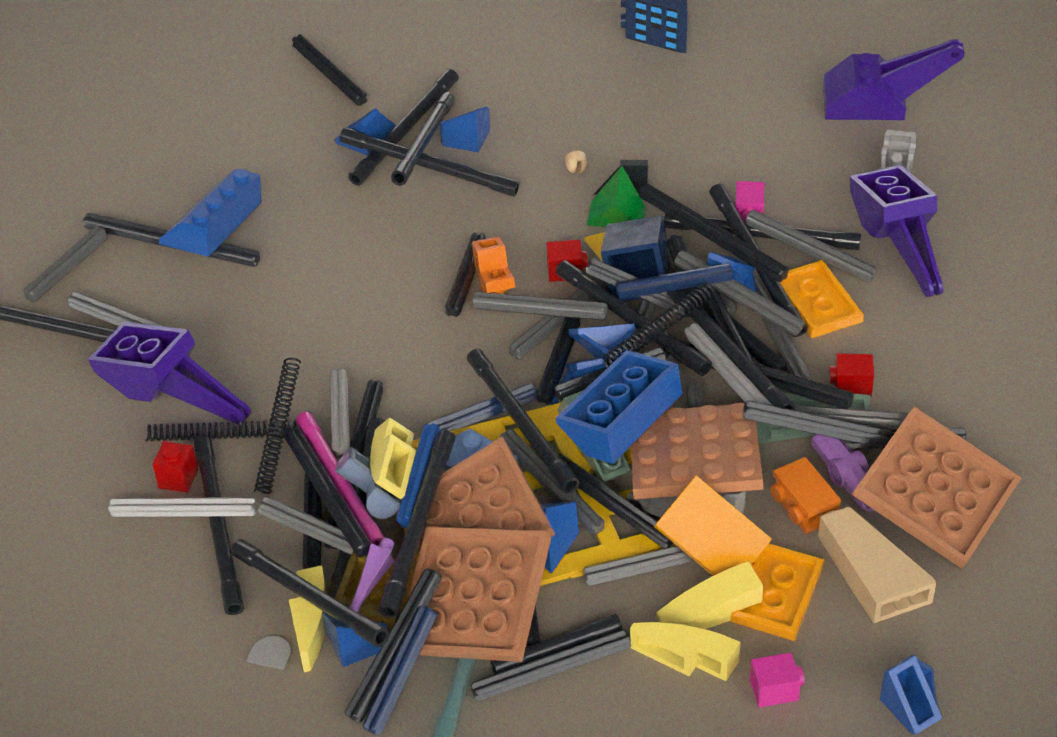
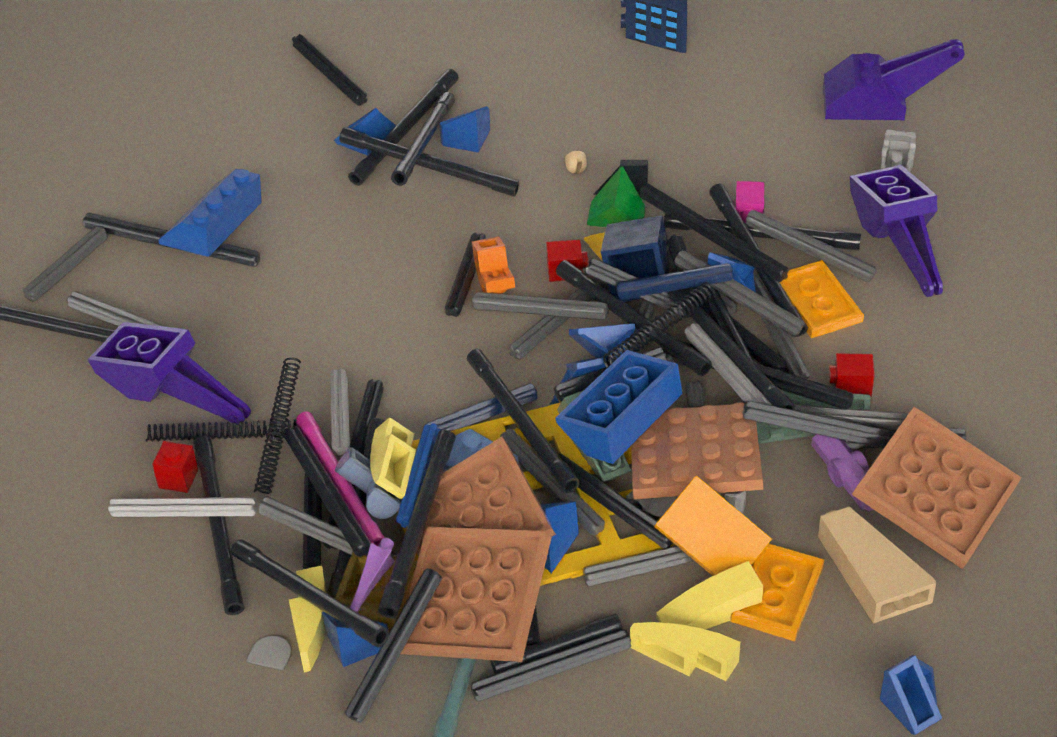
dark blue axle [363,606,437,735] -> none
black axle [536,317,581,404] -> none
dark pink brick [749,652,805,708] -> none
orange brick [770,457,841,534] -> none

